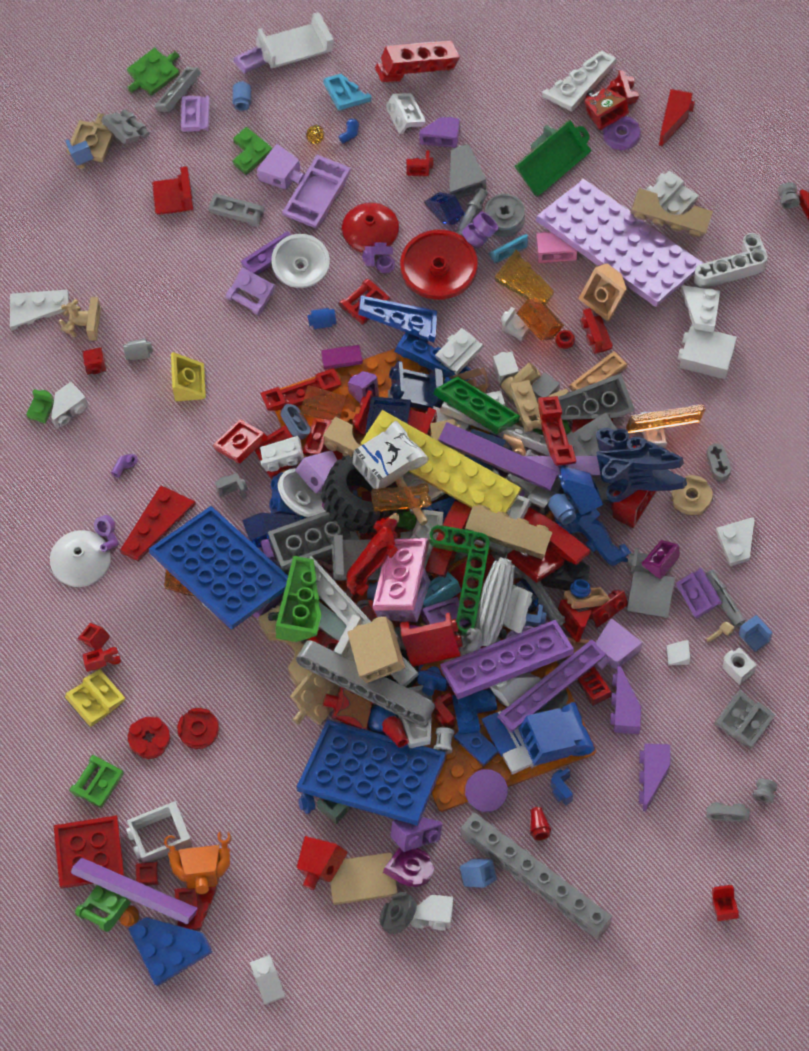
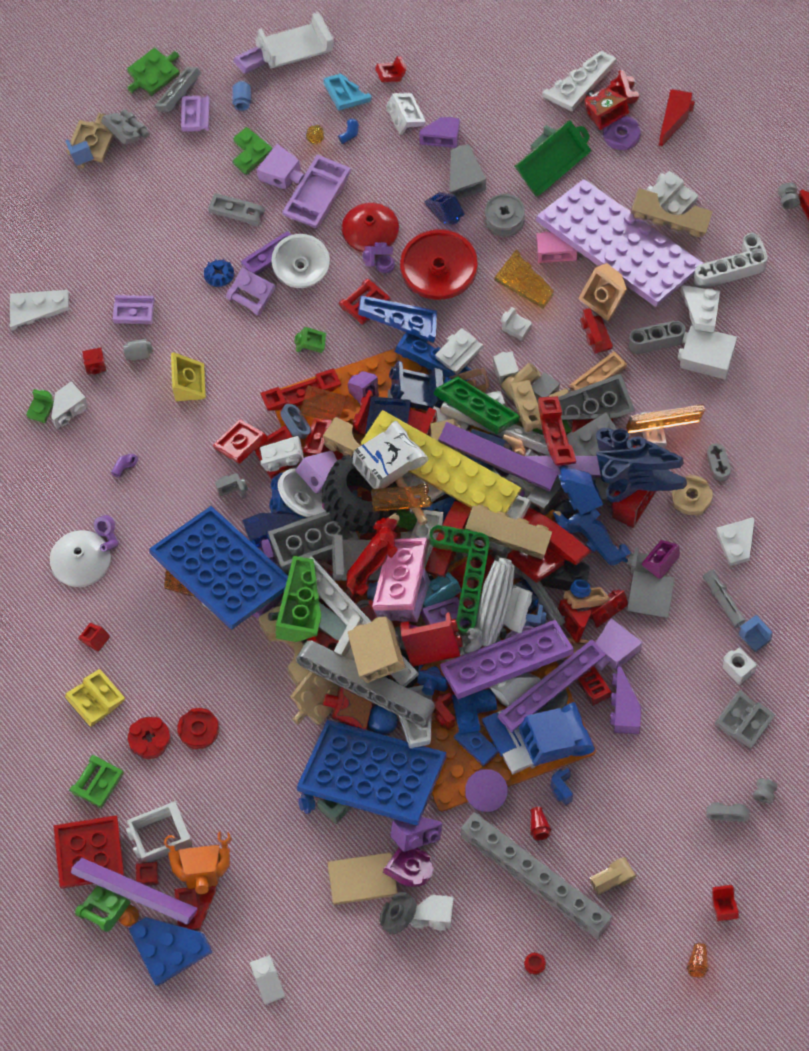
tan piece [59,297,101,341] -> none
red plate [82,647,121,672] -> none
red wing [120,485,196,562] -> none
red bracket [152,166,194,215] -> none
red torso [297,836,348,890] -> none
blue brick [307,308,337,330] -> none
magenta slope [321,345,363,370] -> none
red brick [380,40,460,75] -> none
red cone [382,716,409,748] -> none
red bracket [406,150,434,176] -> none
white bush [434,727,454,754] -> none
light grey pin [455,188,488,237] -> none
medium blue panel [459,859,497,888] -> none
medium lavender wheel [462,212,499,248] -> none
medium azure slope [488,234,528,263] -> none
clear orange brick [516,298,564,341] -> none
medium blue brick [548,494,576,525] -> none
red plate [555,330,575,349] -> none
medium lavender slope [639,743,670,811] -> none
white slope [667,640,690,666] -> none
medium lavender plate [676,567,722,619] -> none
tan hand [706,622,734,643] -> none
none -> lavender plate [113,295,155,324]
none -> blue gear [204,259,234,287]
none -> bright green bracket [294,327,326,353]
none -> red plate [524,953,546,975]
none -> tan piece [589,857,636,895]
none -> light grey beam [629,321,685,354]
none -> clear orange cone [686,943,708,978]

